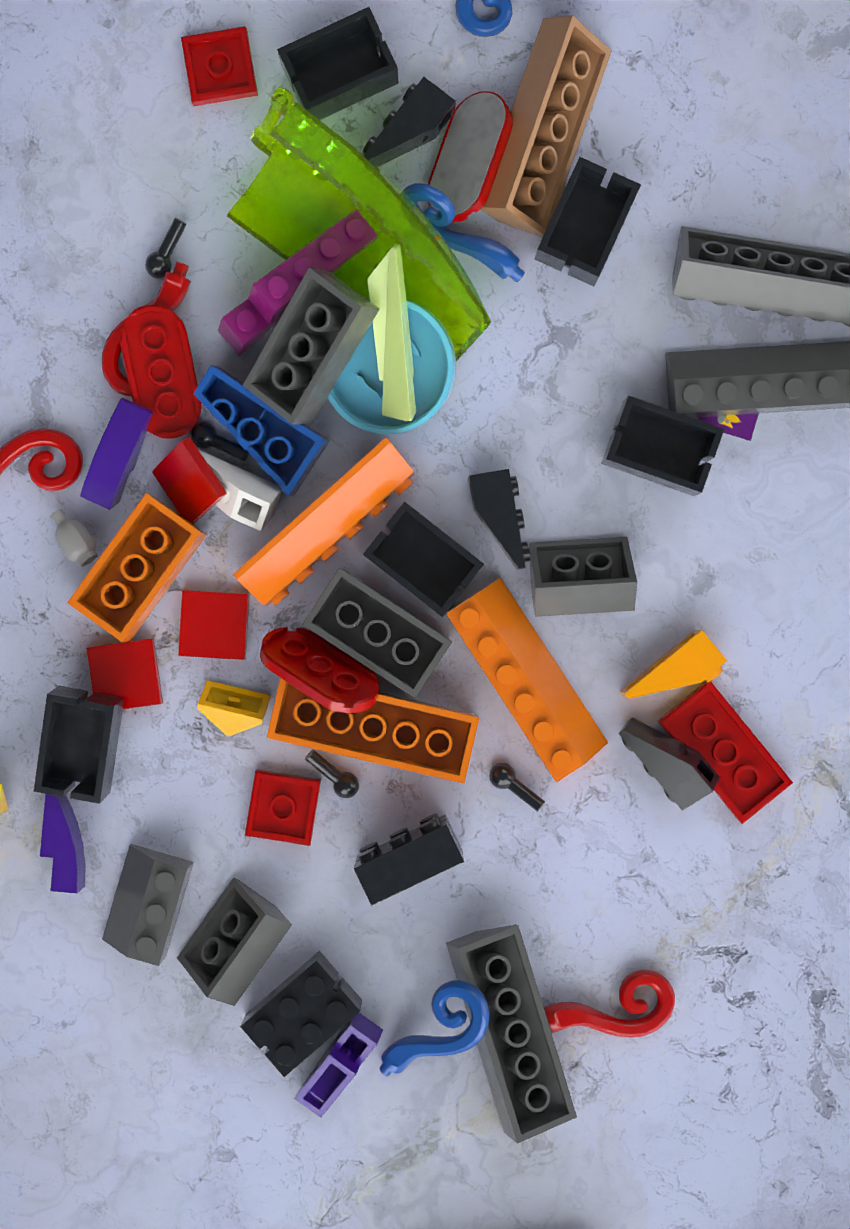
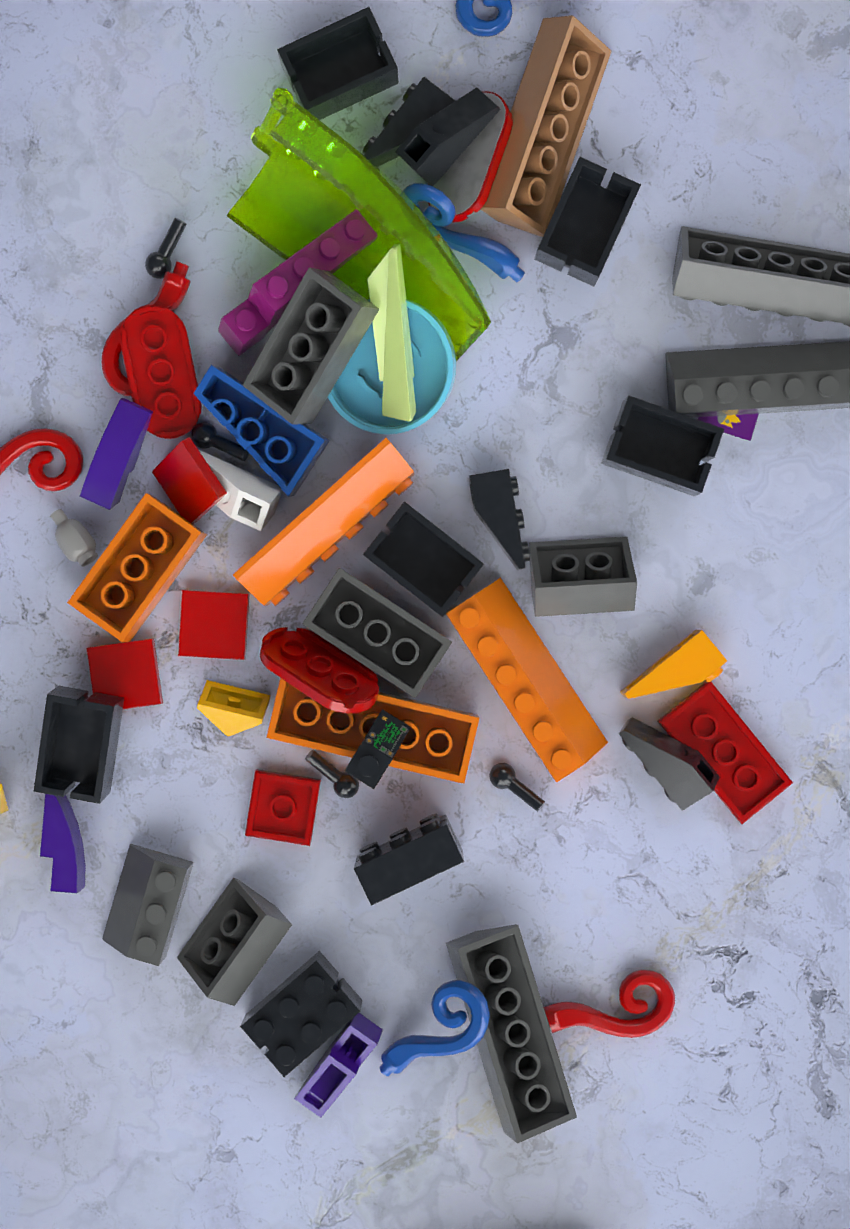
red tile [181,26,258,106] -> none
none -> black slope [345,709,411,789]
none -> black slope [395,87,501,186]

